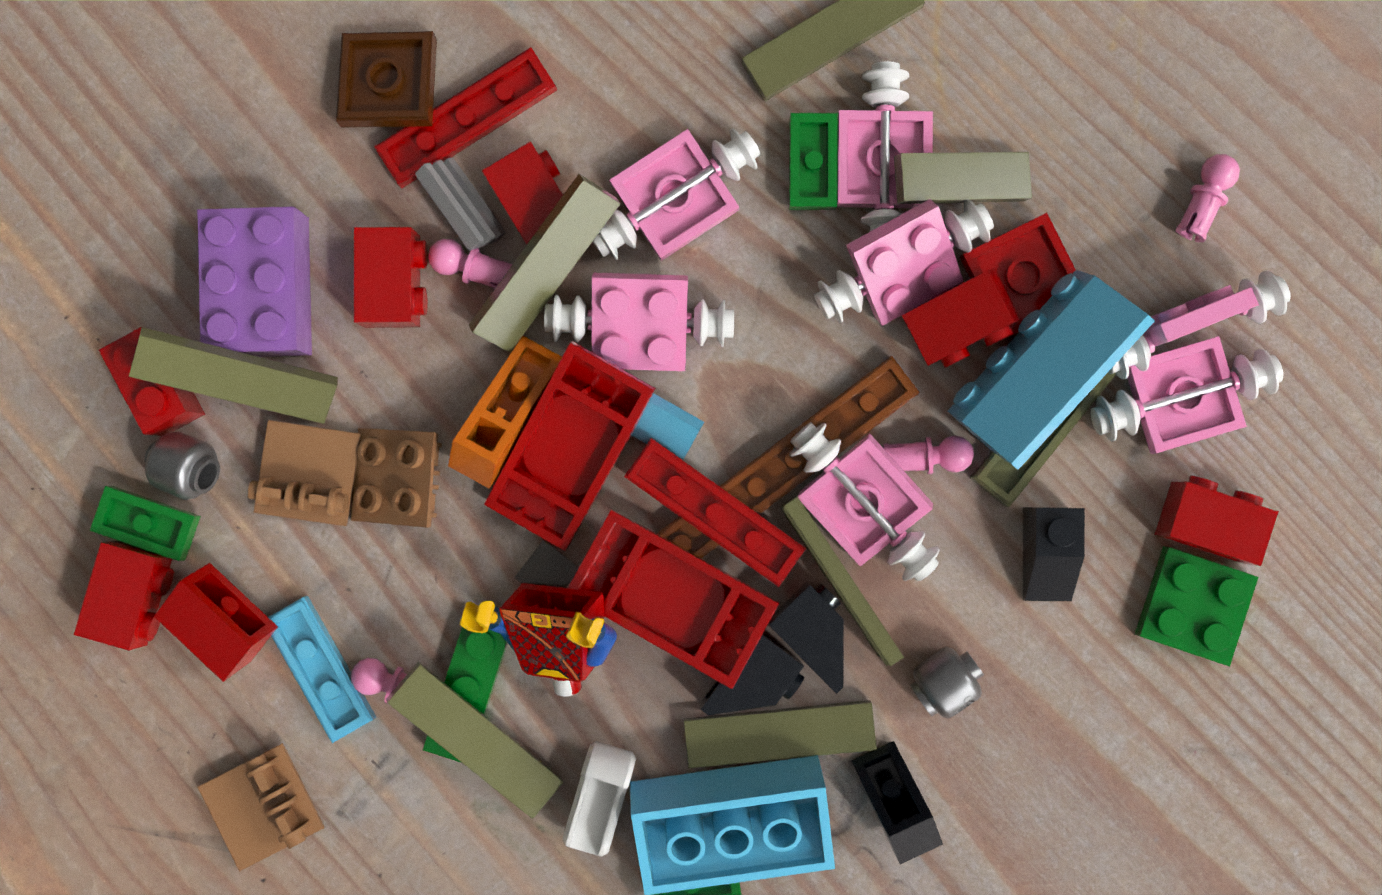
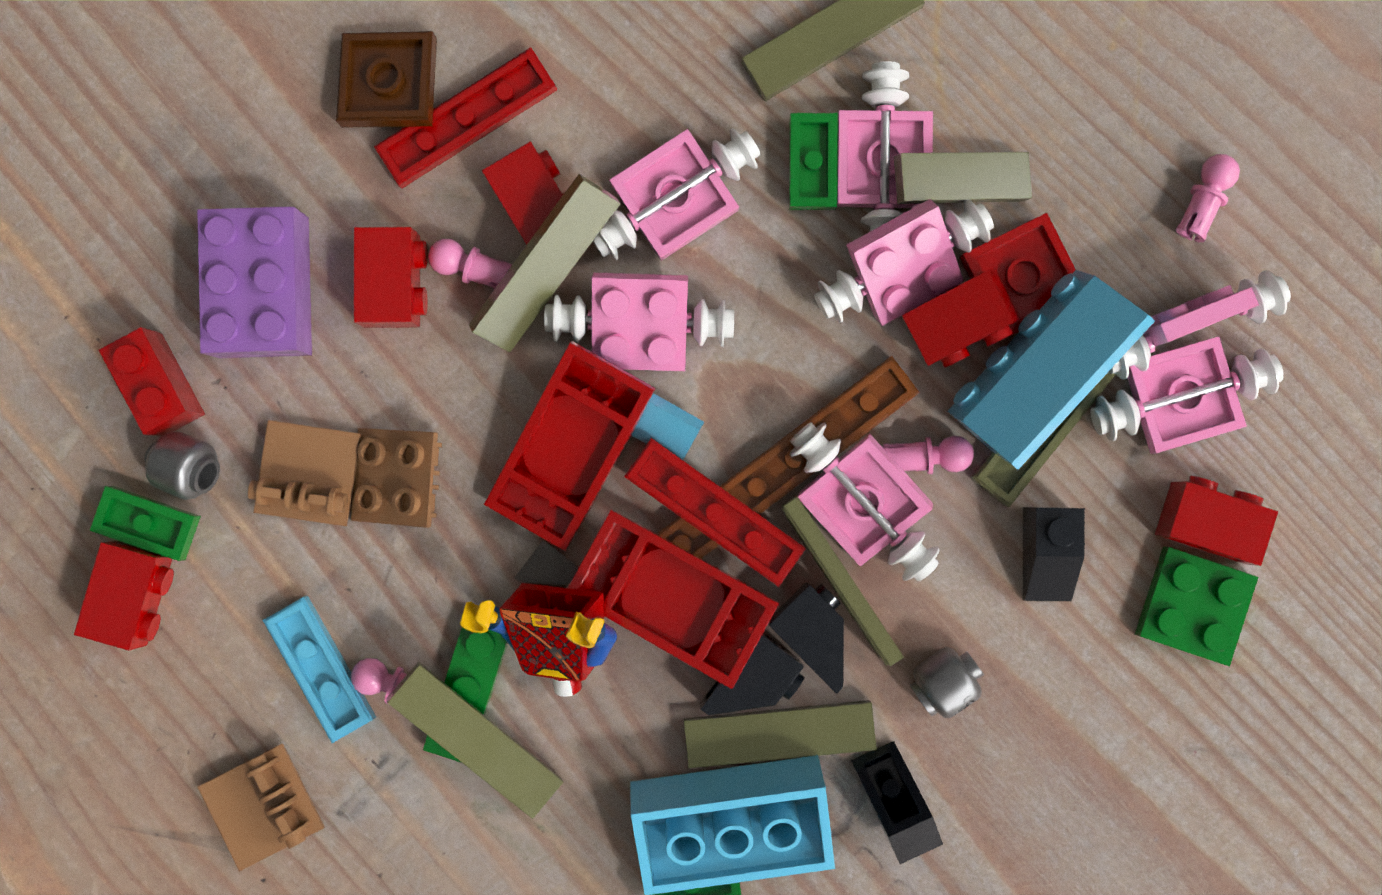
olive tile [129,327,338,424] -> none
red brick [154,563,278,682] -> none
light grey tile [415,157,506,251] -> none
orange slope [448,336,562,488] -> none
white animal [562,741,636,857] -> none

